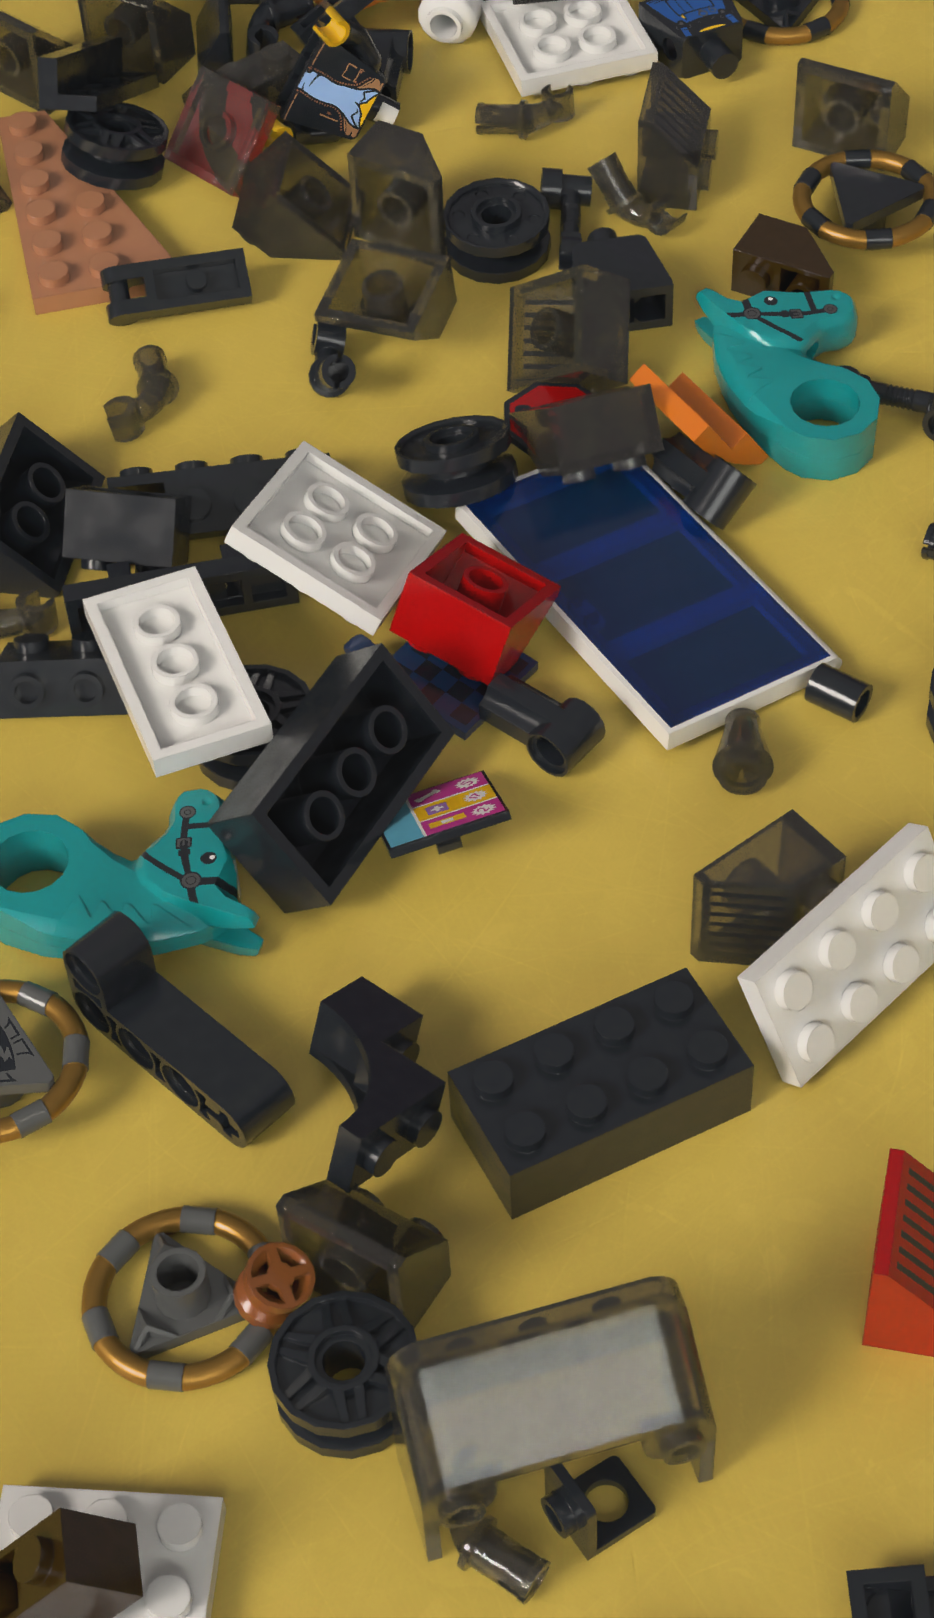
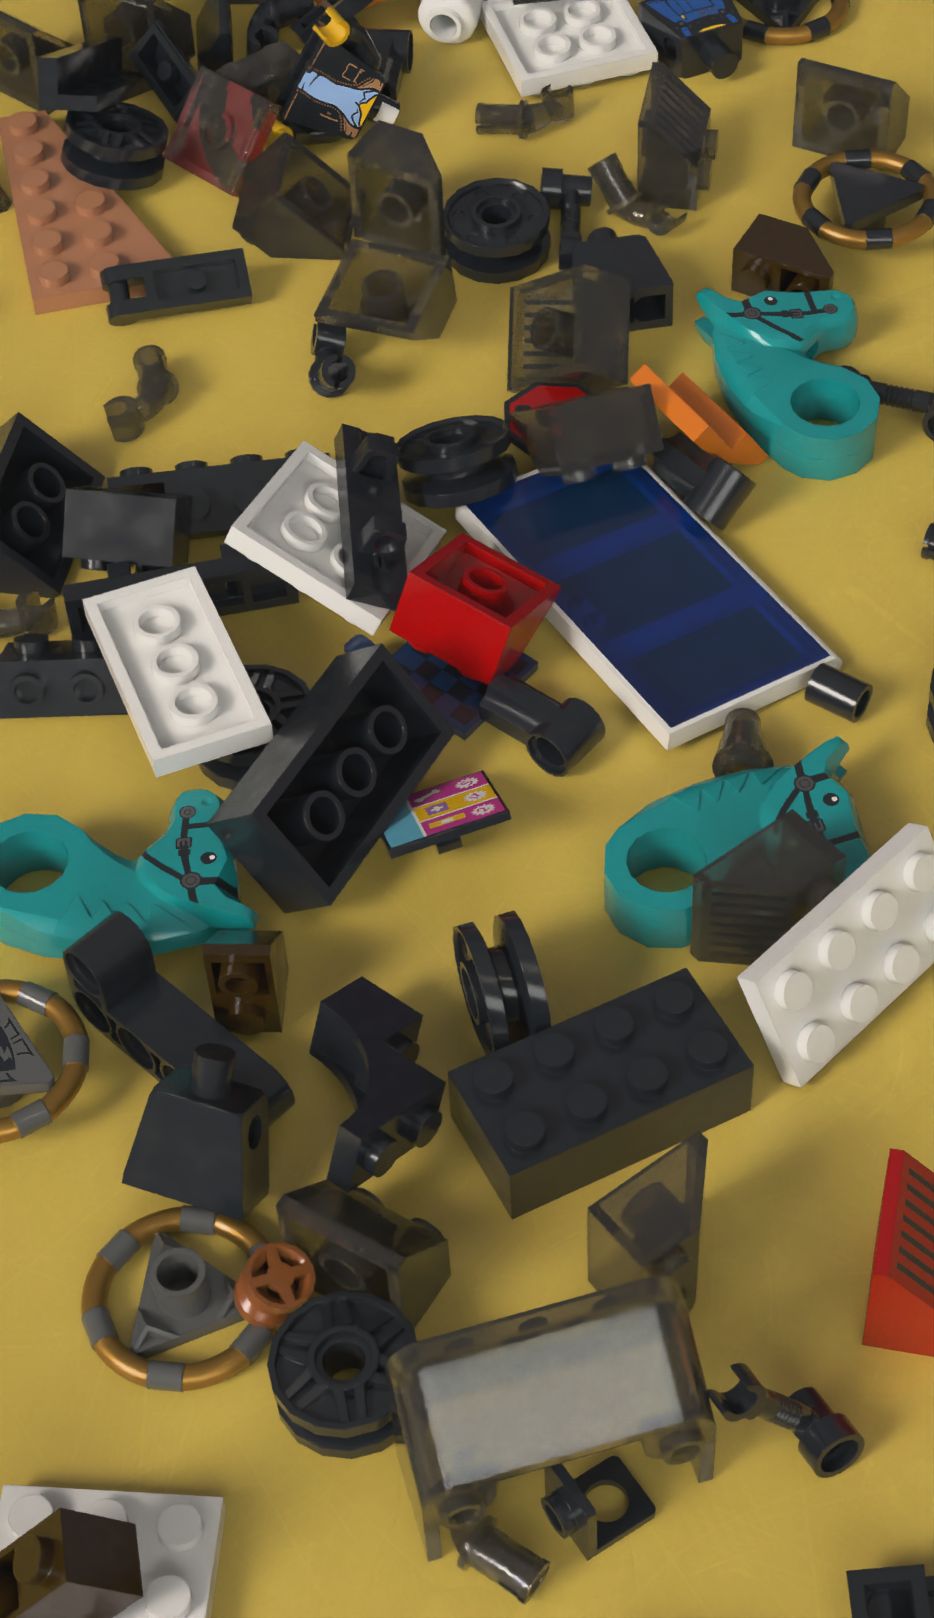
none -> black torso [122,1043,269,1221]
none -> black slope [129,20,208,126]
none -> dark brown slope [203,930,289,1035]
none -> black hinge [334,423,408,611]
none -> black wheel [452,911,551,1055]
none -> clear smoke slope [587,1131,708,1340]
none -> teal animal [604,736,872,948]
none -> black brick [707,1363,865,1478]

